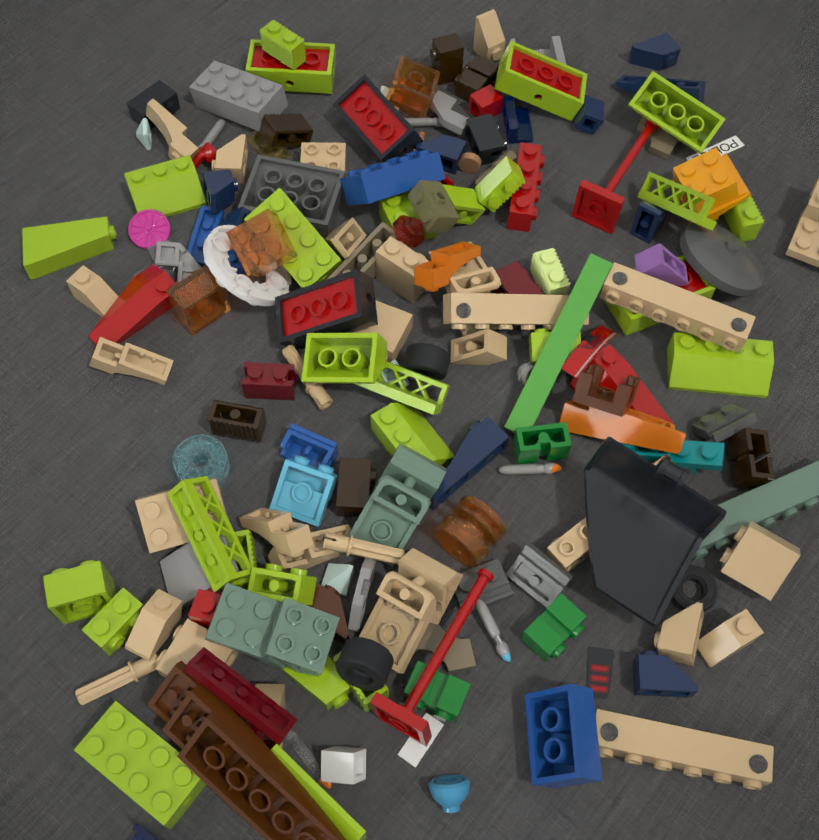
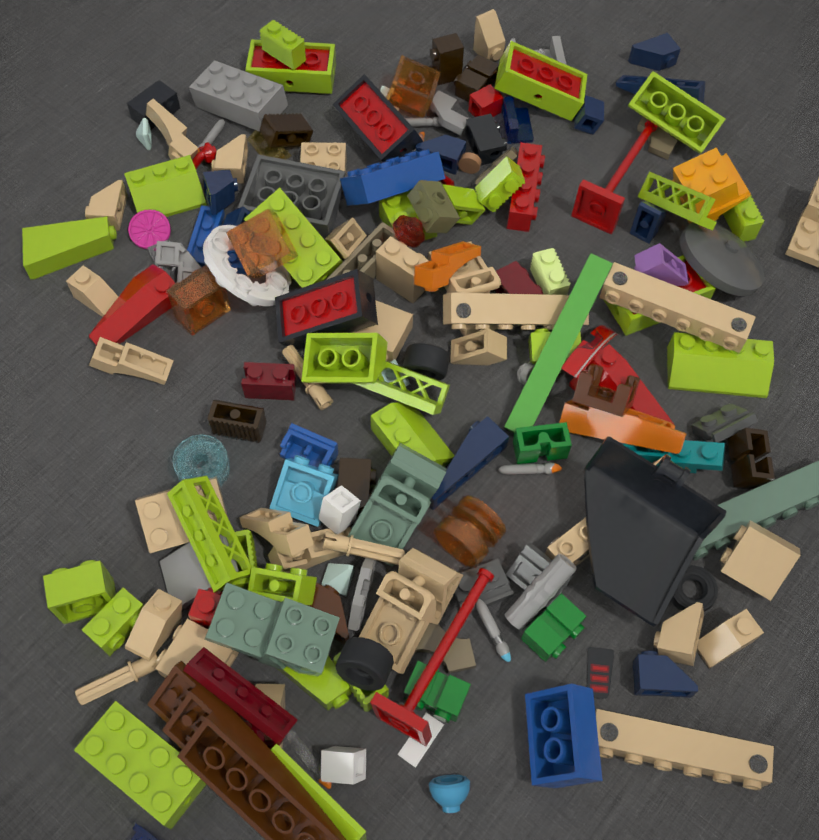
white sticker [686,136,745,161] -> none
none -> tan slope [85,180,128,231]
none -> white panel [319,485,361,534]
none -> light grey axle [504,553,577,630]

